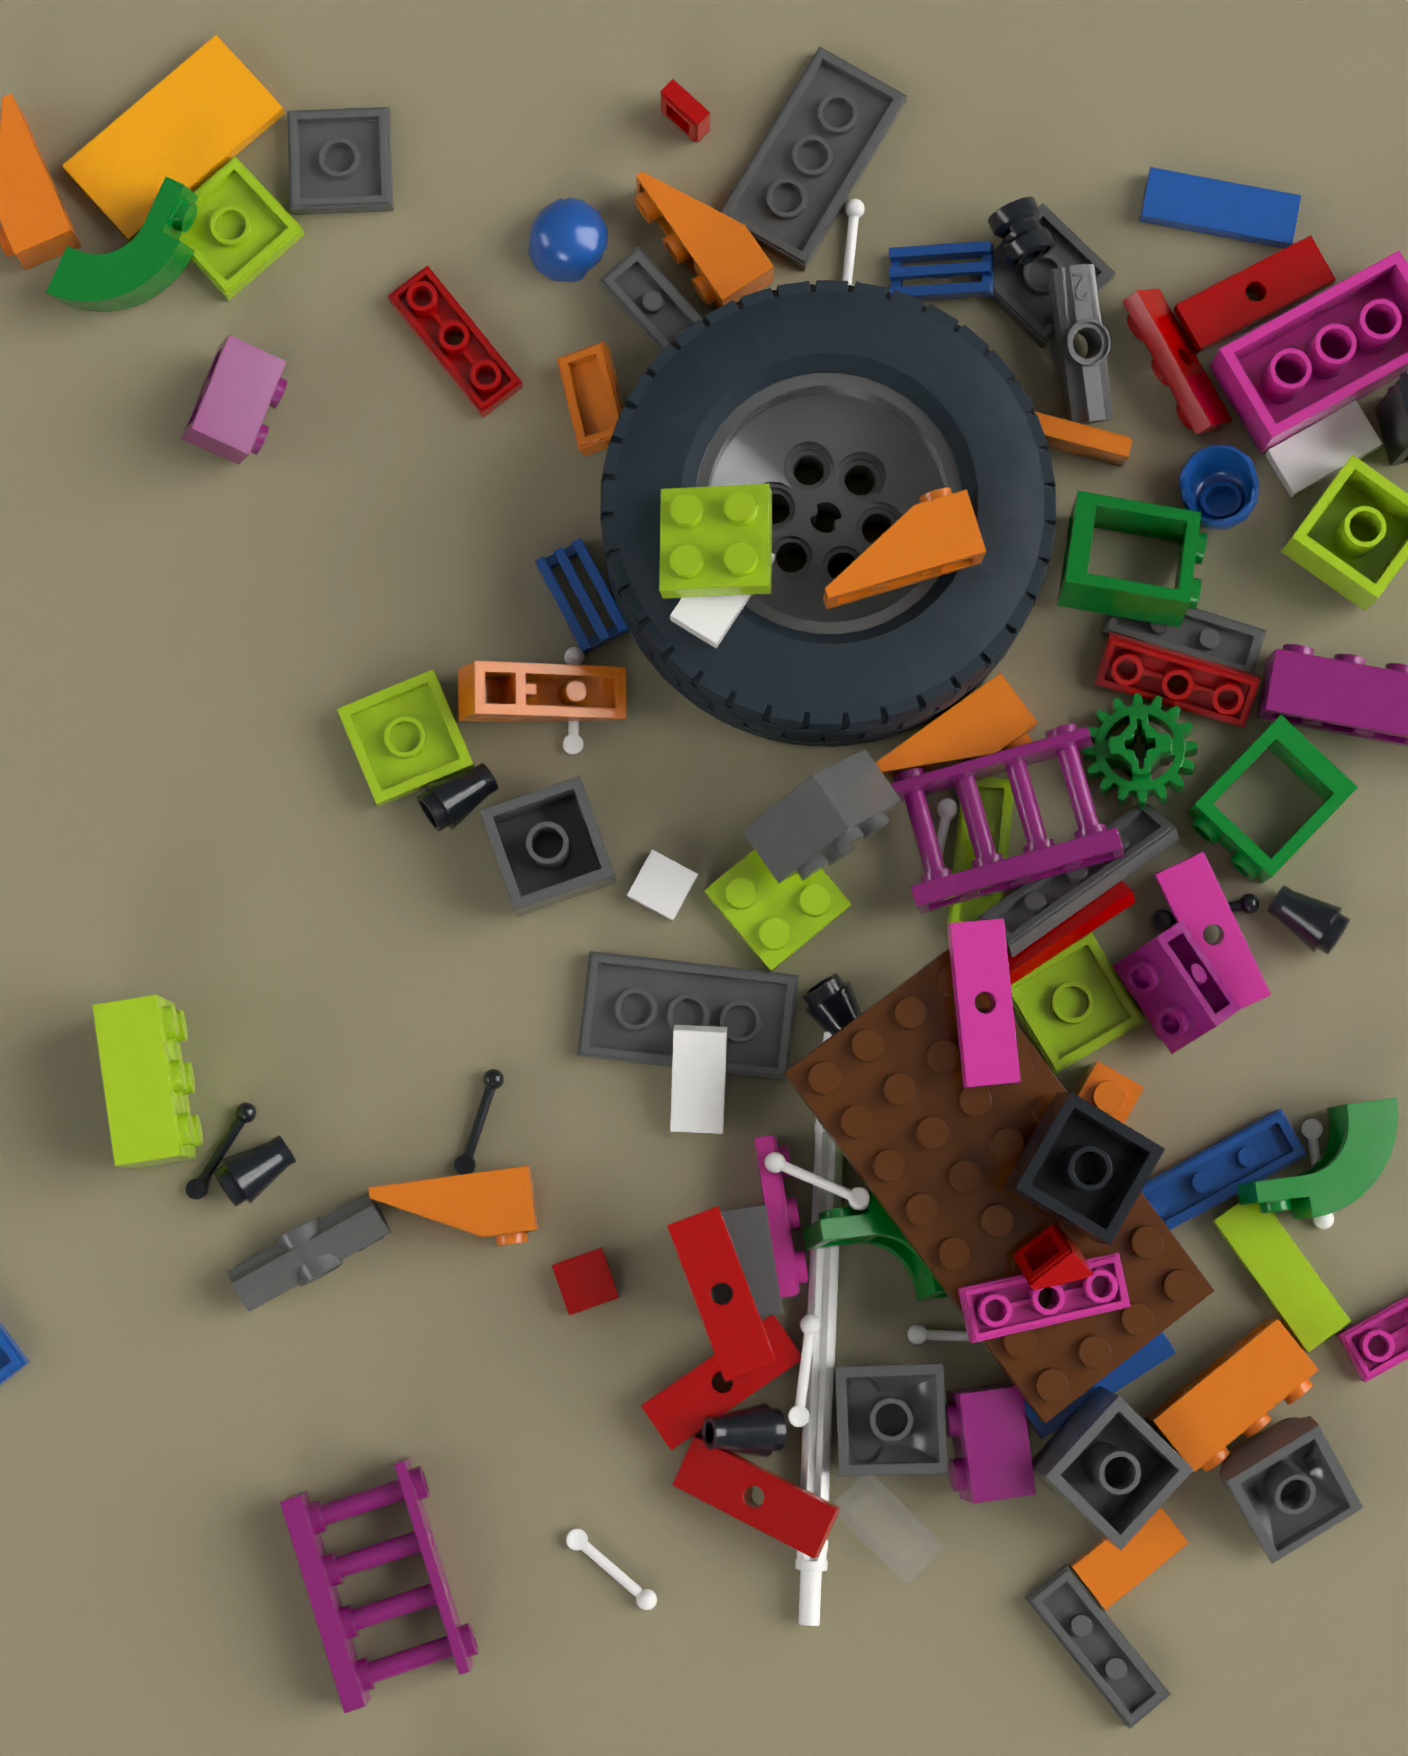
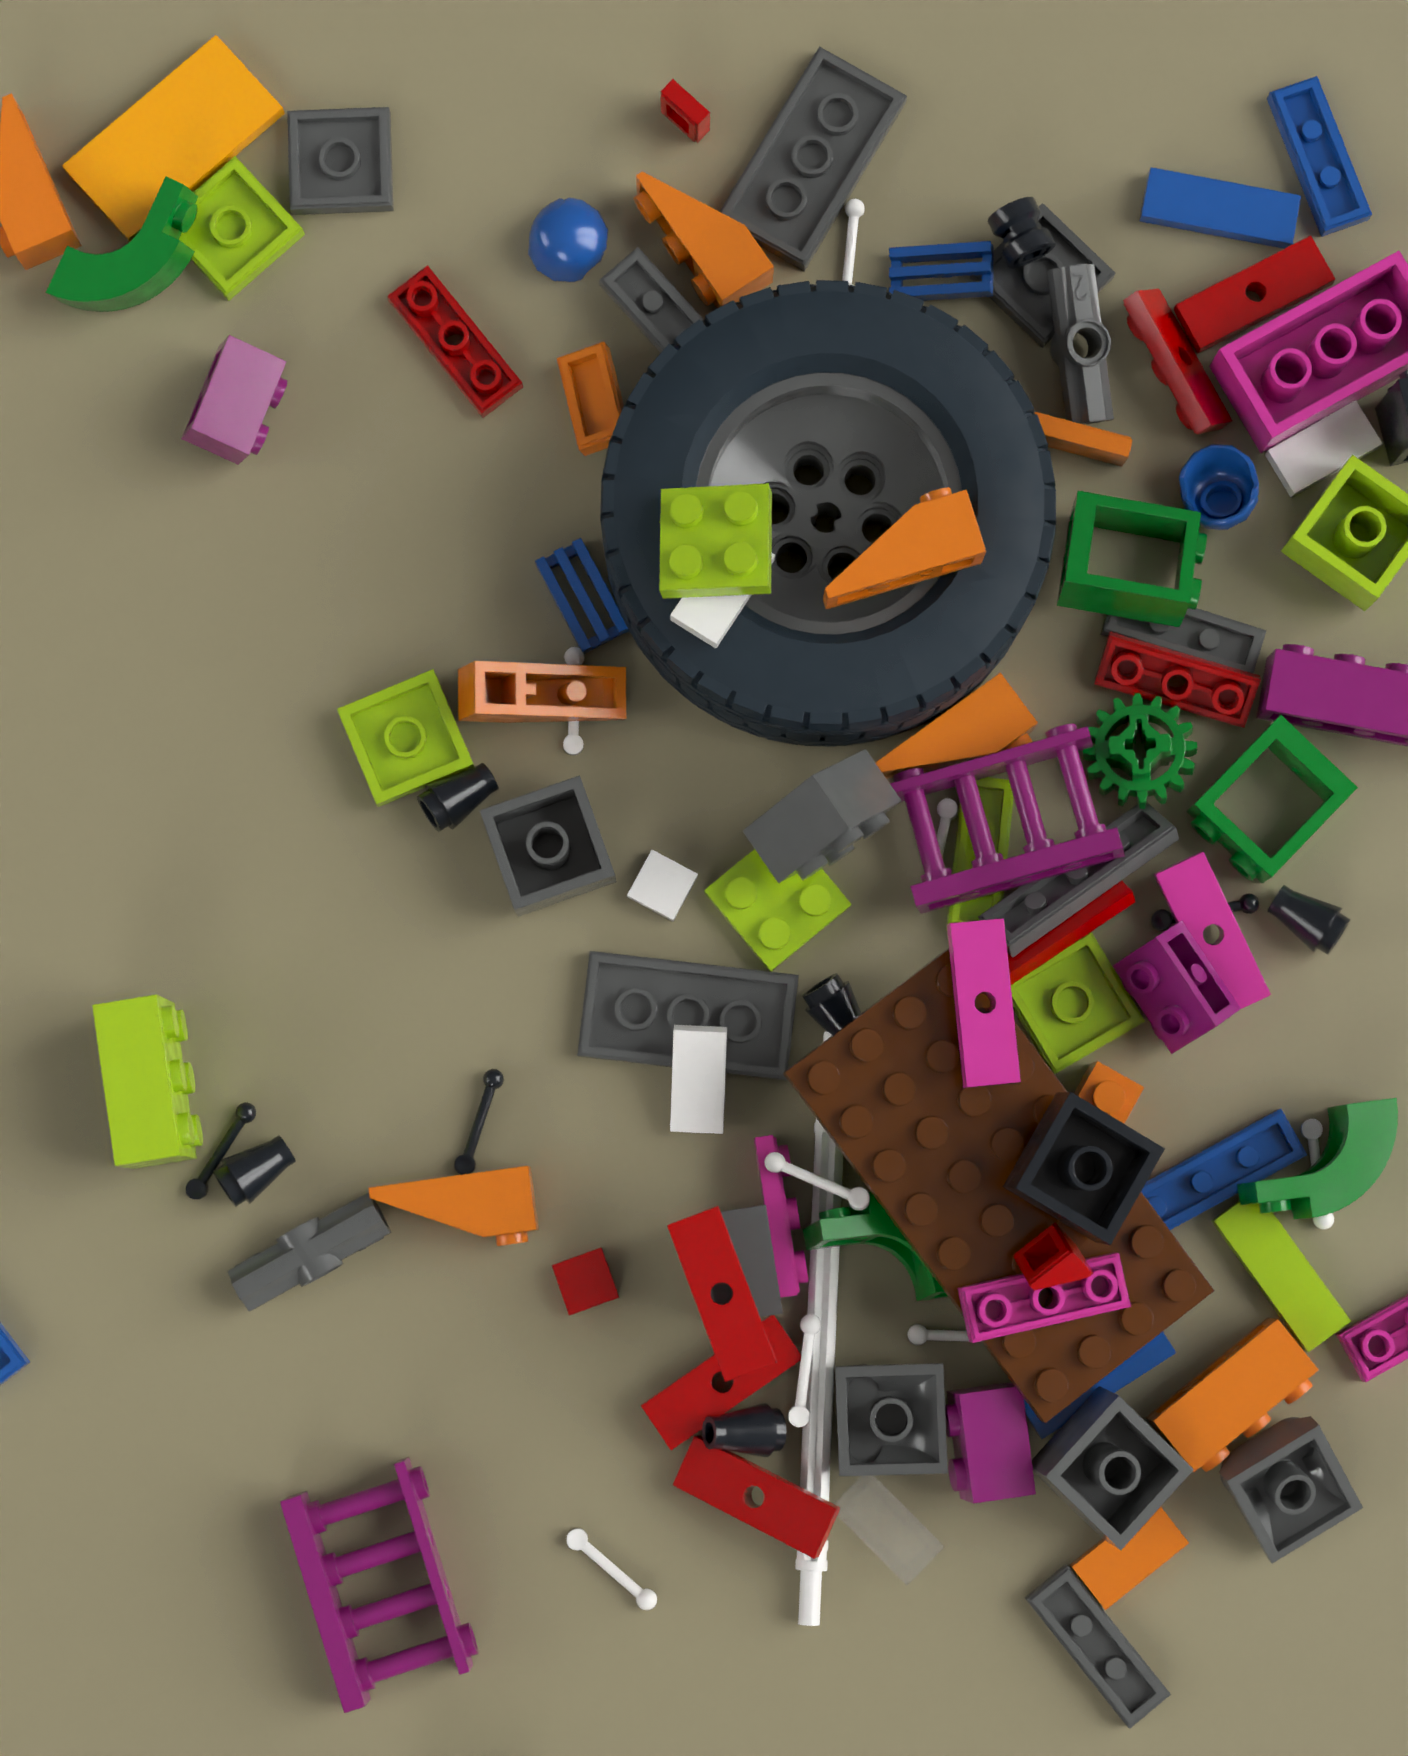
none -> blue tile [1267,76,1372,237]

